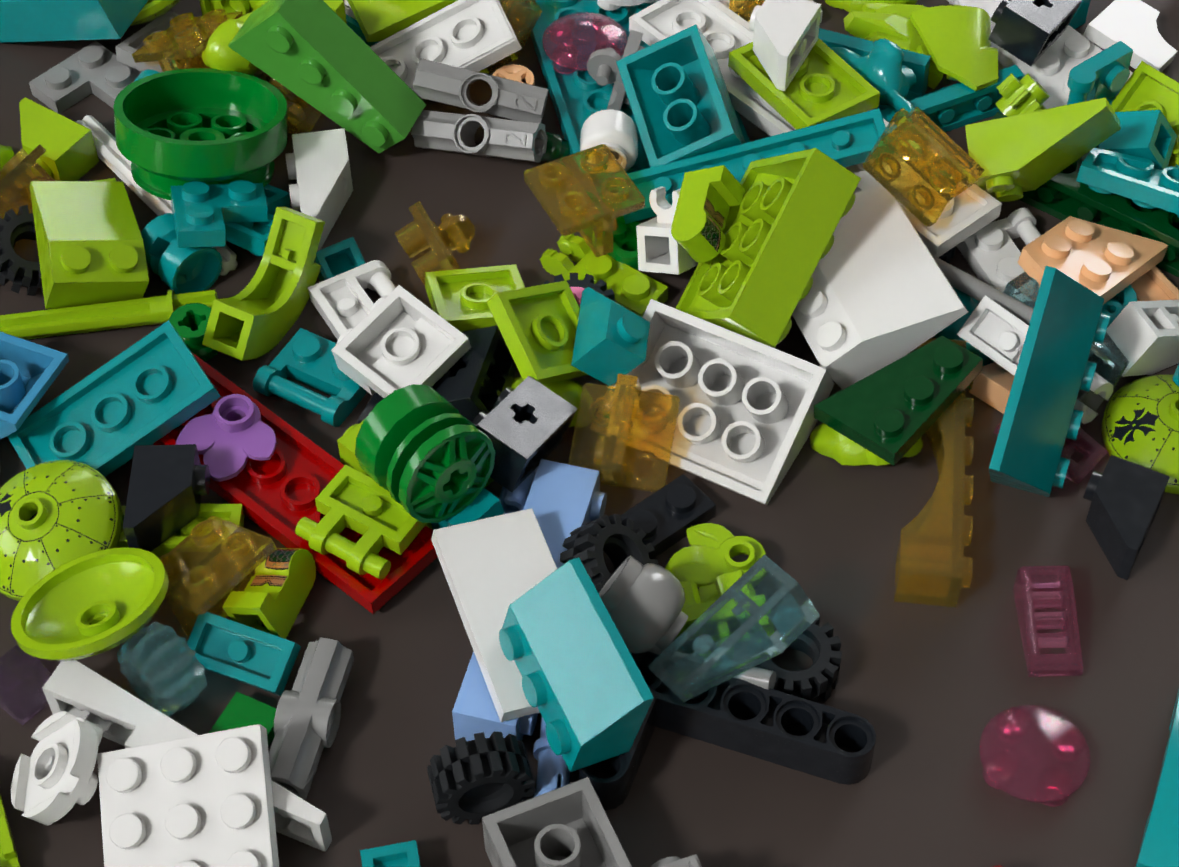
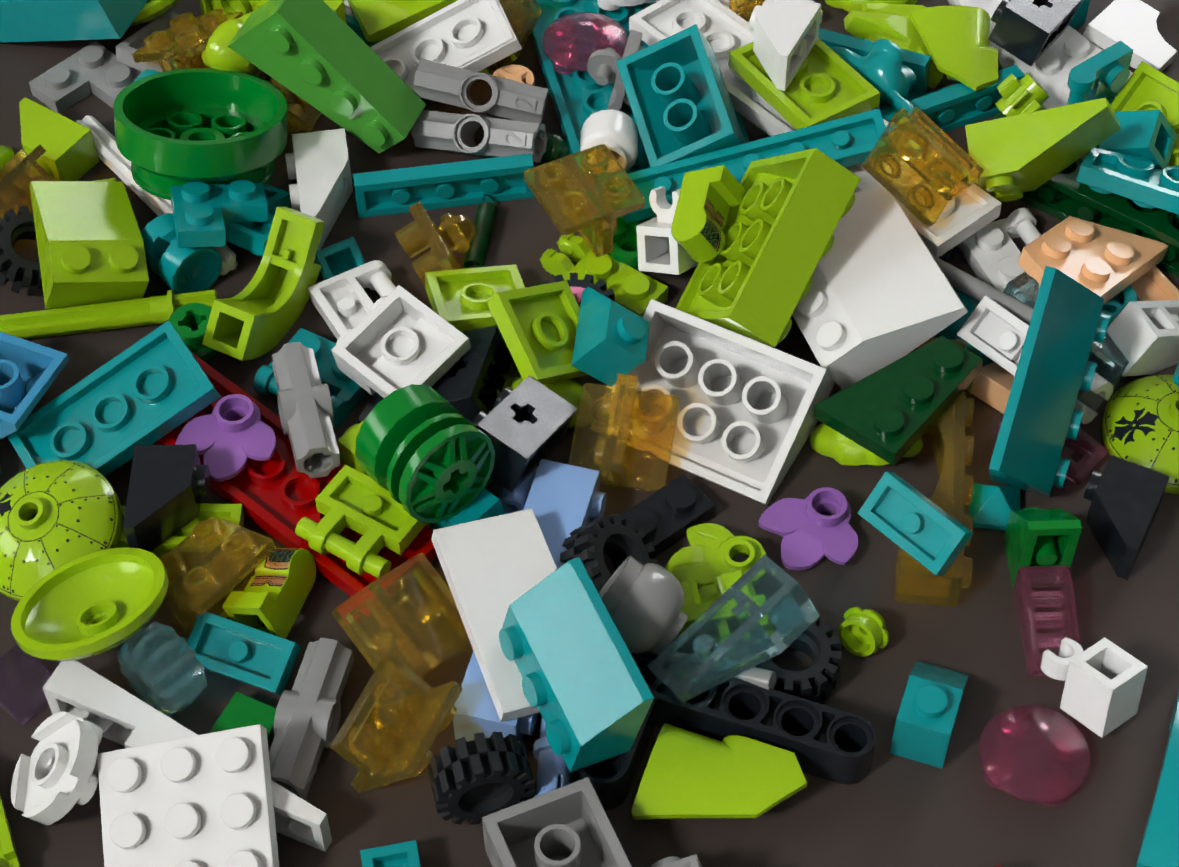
none -> light grey piece [272,342,340,479]
none -> clear yellow bracket [330,655,463,793]
none -> clear yellow slope [331,553,472,698]
none -> teal panel [353,153,535,218]
none -> dark green piece [463,194,498,269]
none -> lime panel [631,723,807,820]
none -> medium lavender plate [758,487,858,571]
none -> lime plate [838,606,889,657]
none -> teal plate [857,471,973,576]
none -> teal slope [889,660,969,769]
none -> teal slope [968,483,1020,531]
none -> green slope [1003,507,1082,590]
none -> white brick [1040,637,1148,738]

